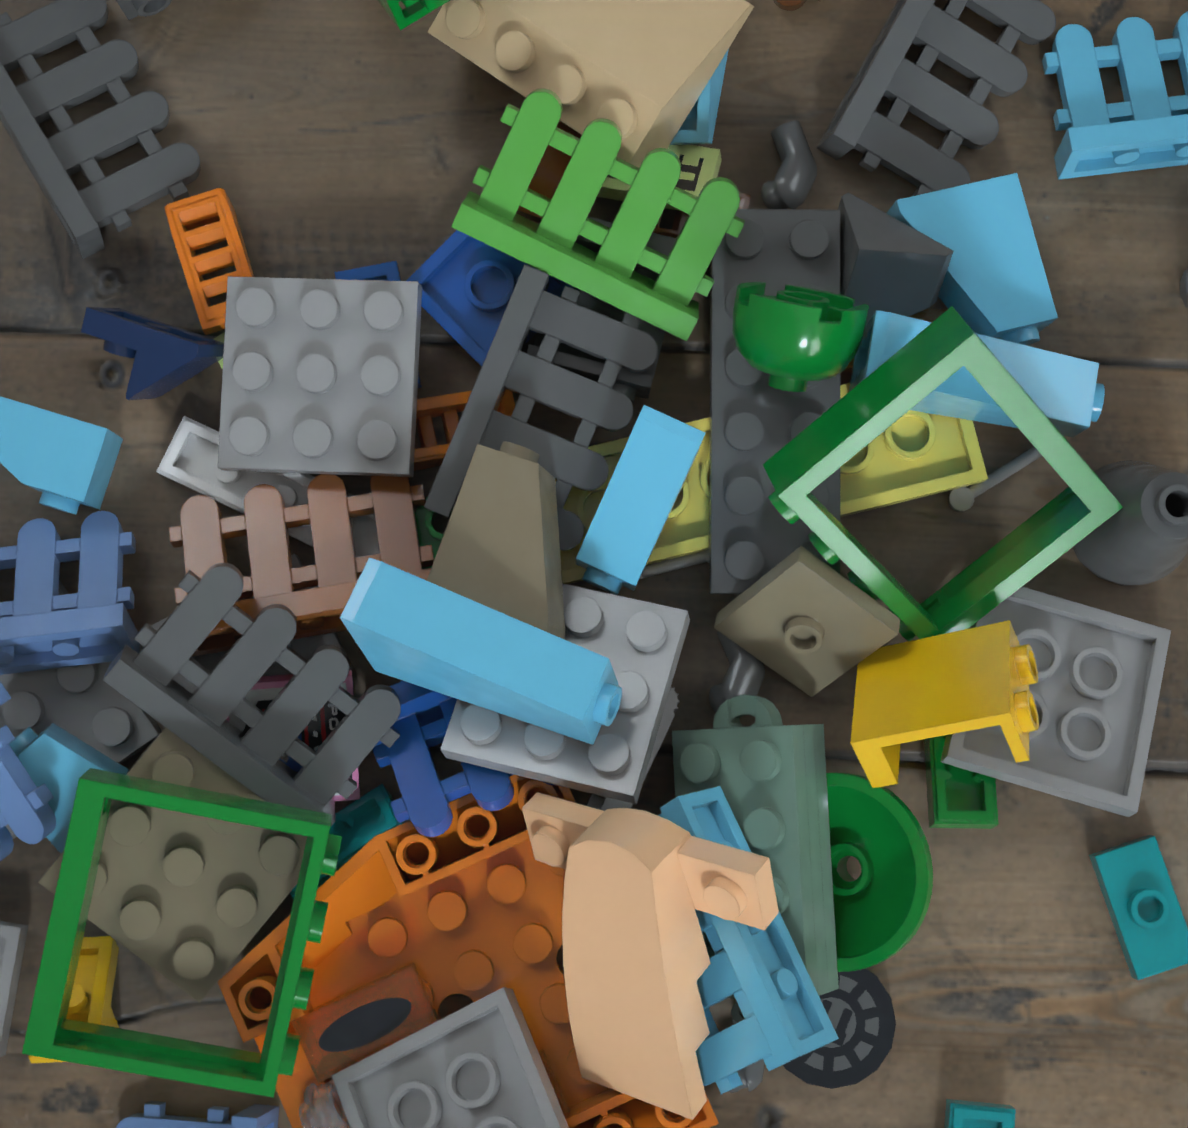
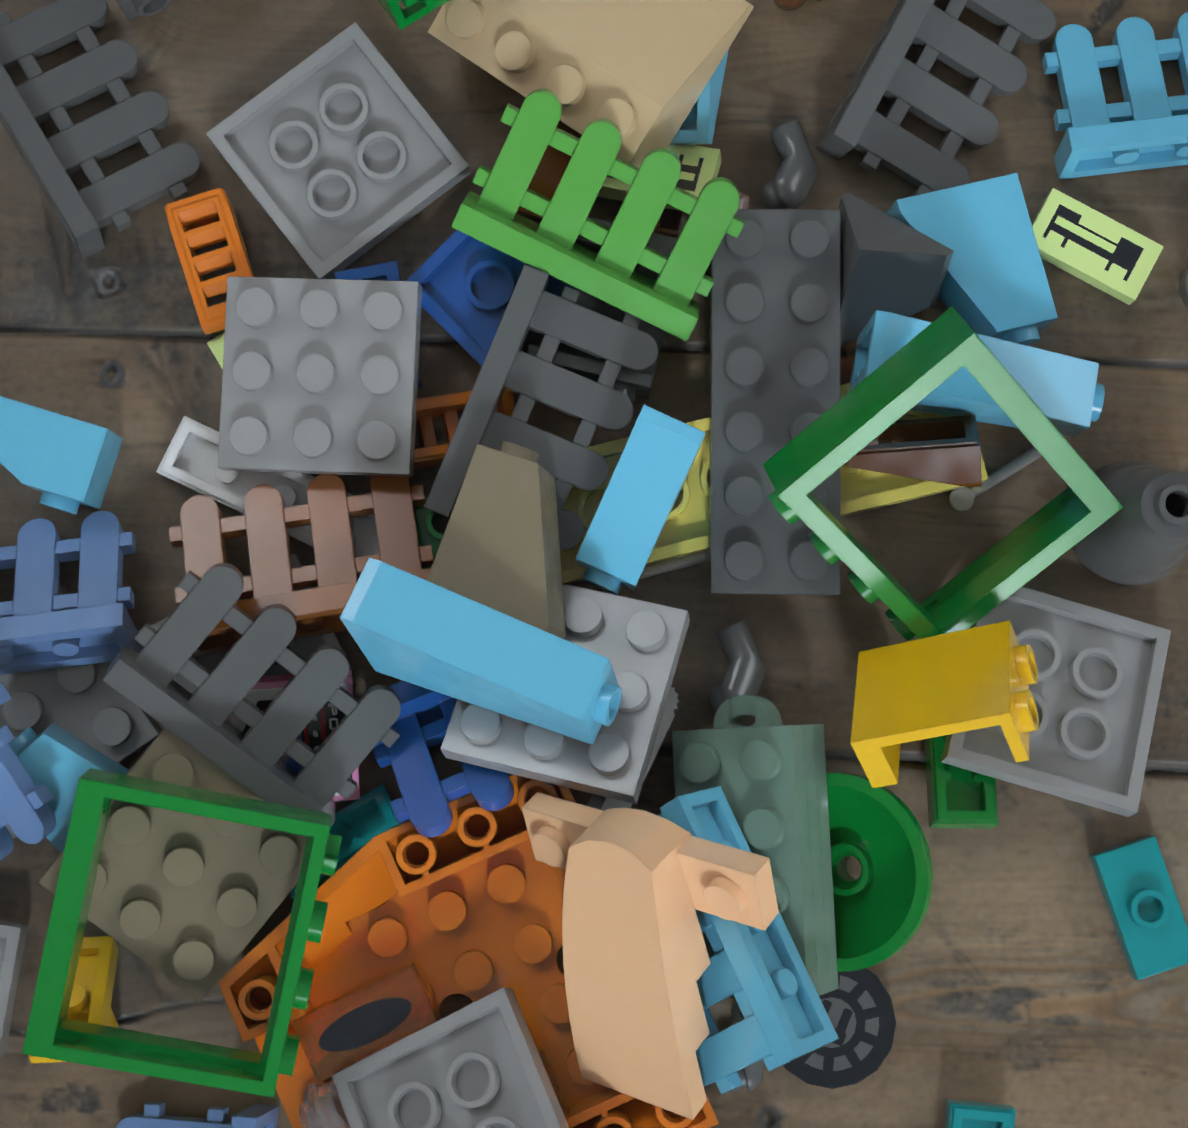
dark blue slope [81,307,224,400] -> none
dark tan plate [714,546,900,697] -> none
green cylinder [732,282,869,392] -> none
none -> light grey plate [206,22,471,279]
none -> reddish brown slope [847,415,982,487]
none -> yellowish green tile [1032,188,1164,305]

